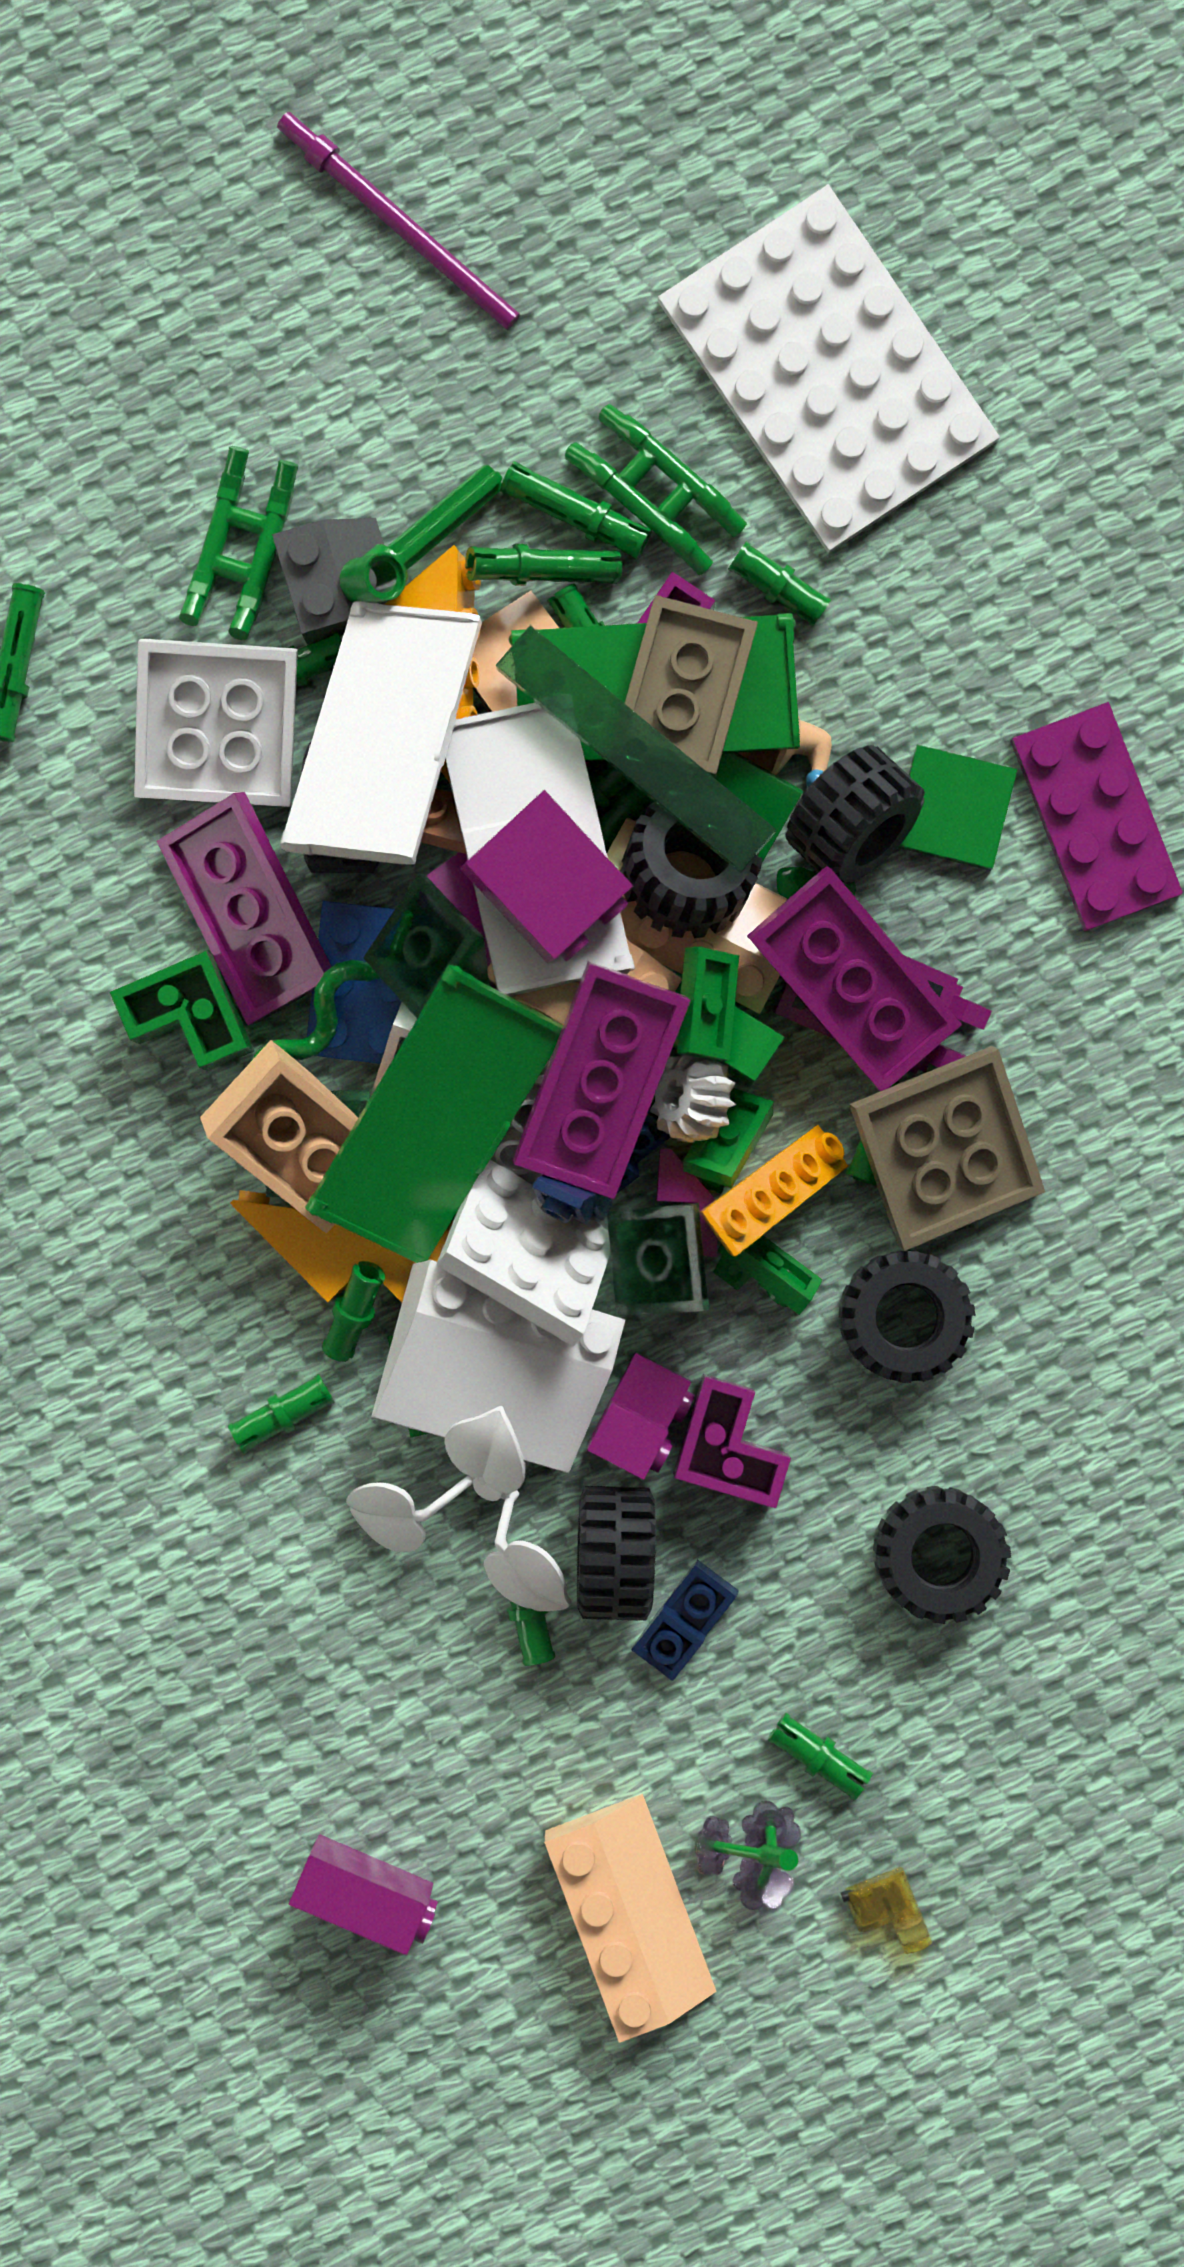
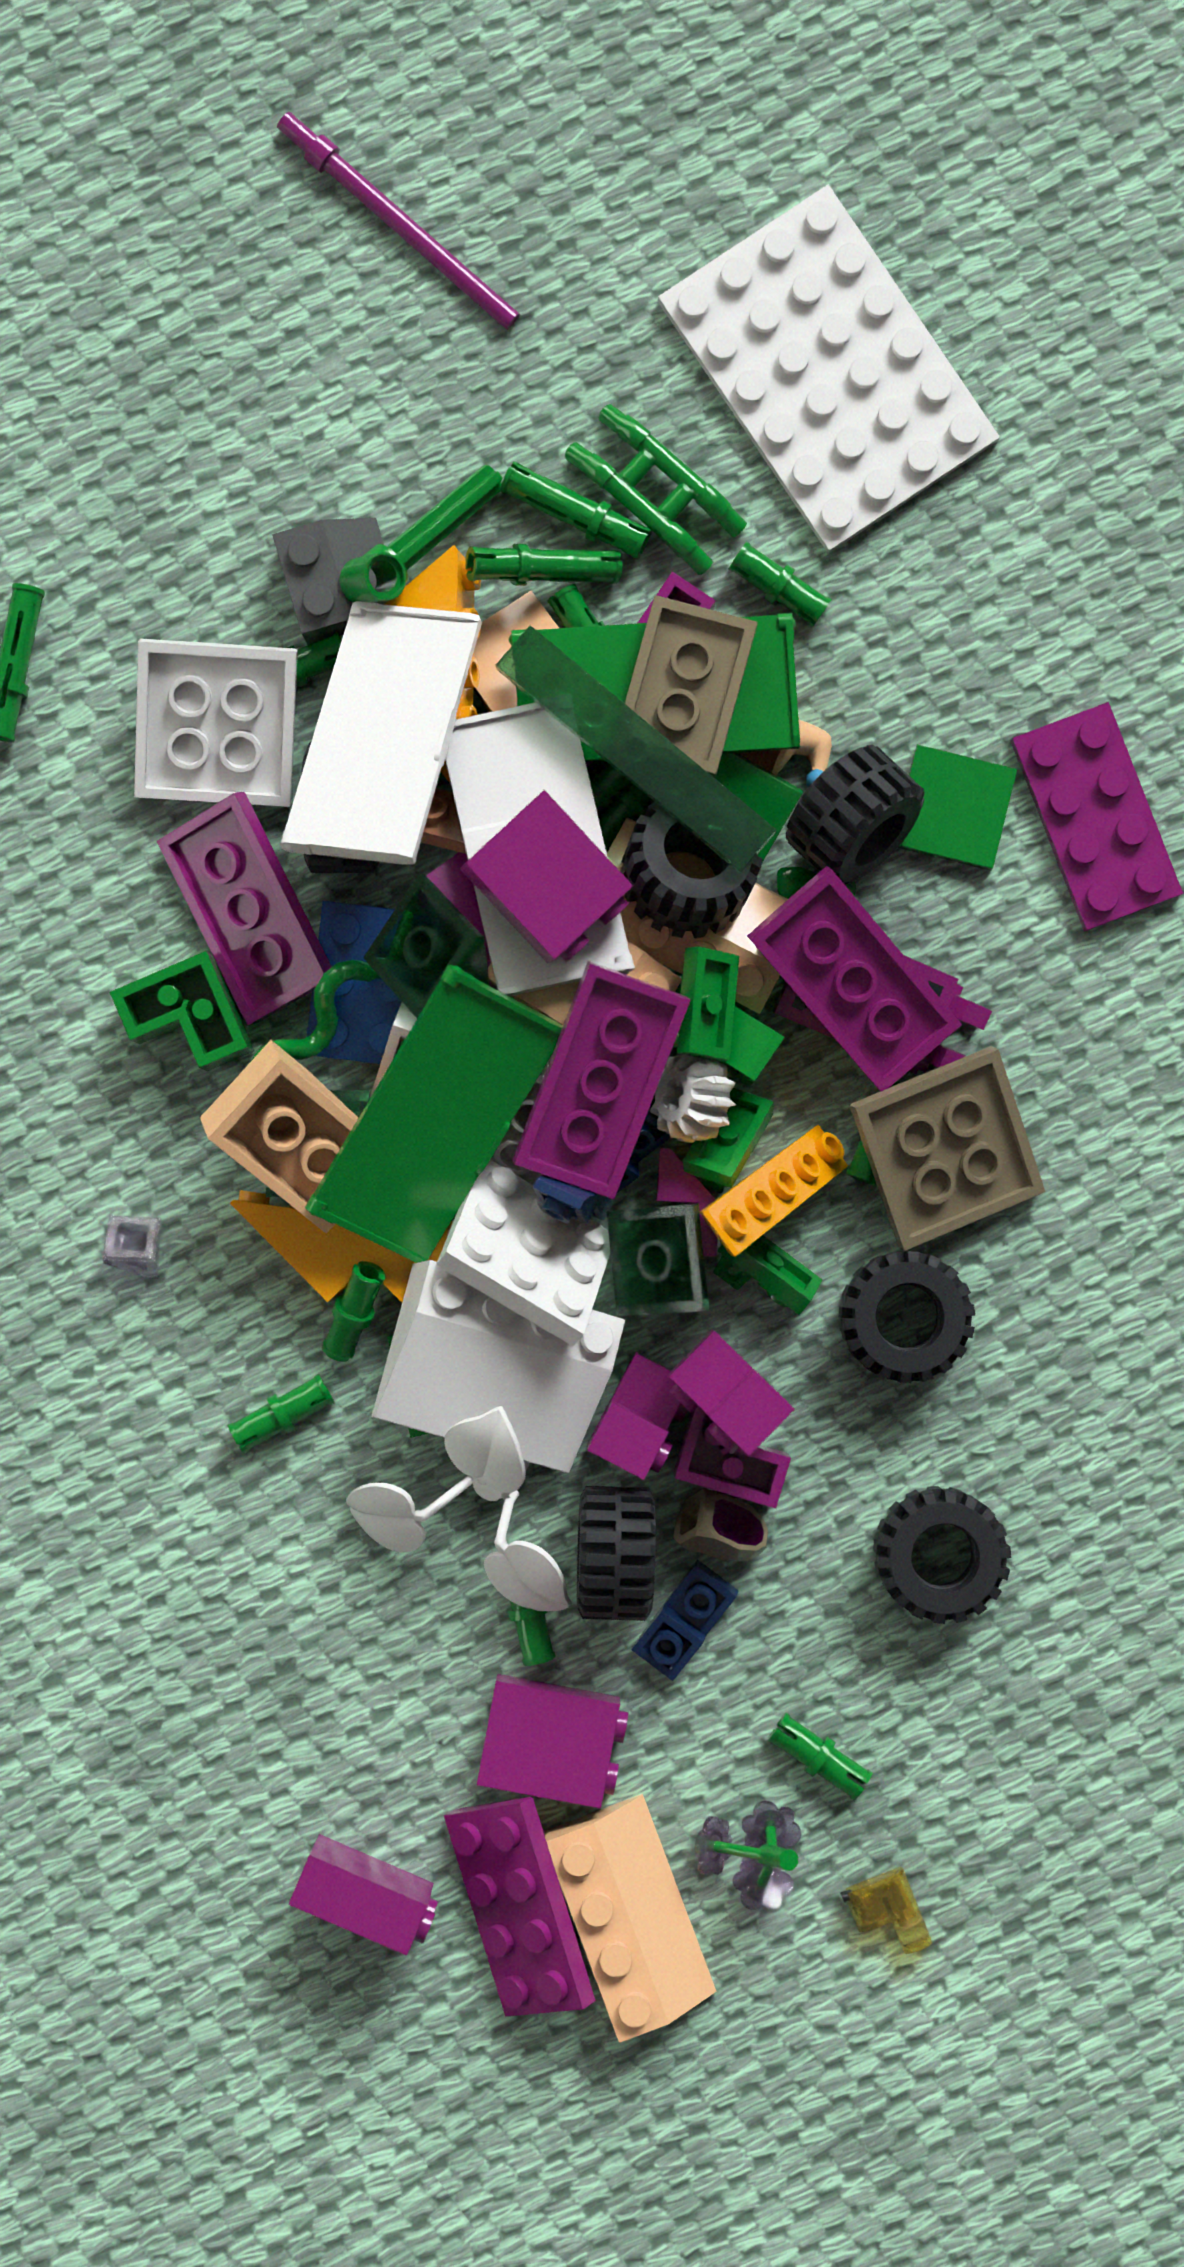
green piece [179,446,299,640] -> none
none -> slope [103,1215,161,1279]
none -> magenta plate [443,1796,596,2017]
none -> magenta brick [476,1674,628,1809]
none -> magenta brick [668,1329,795,1456]
none -> dark tan rock [673,1489,768,1561]

